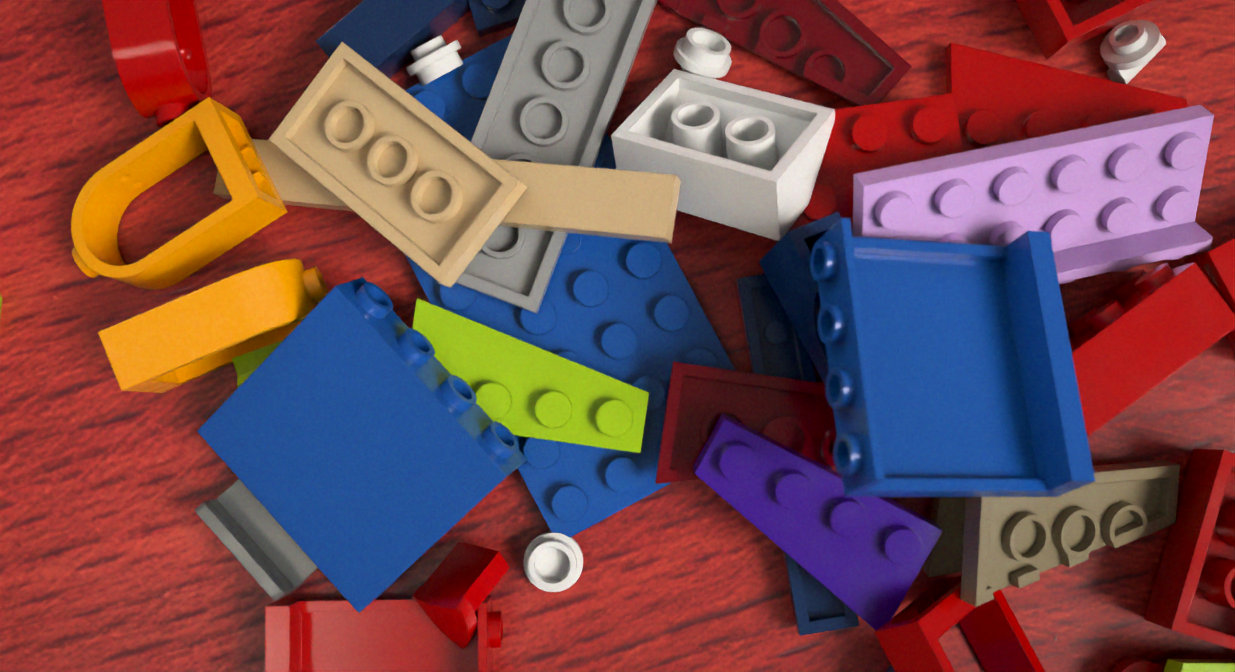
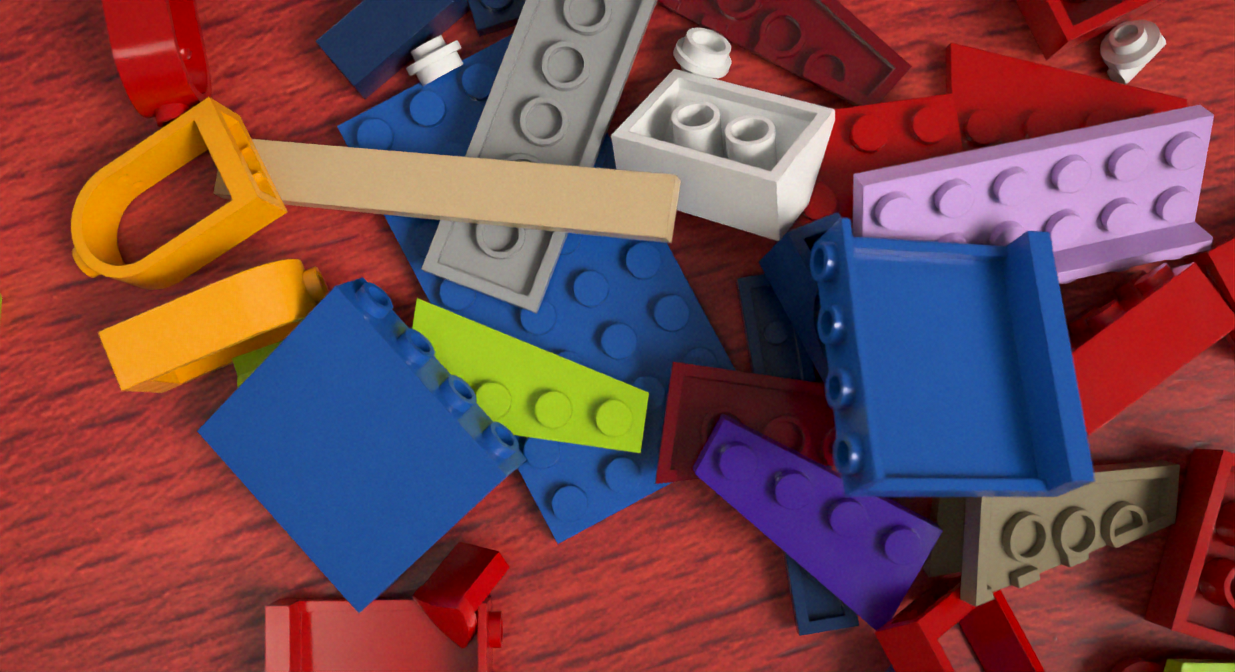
dark grey panel [195,479,319,601] -> none
tan plate [268,42,527,288] -> none
white plate [523,531,584,592] -> none

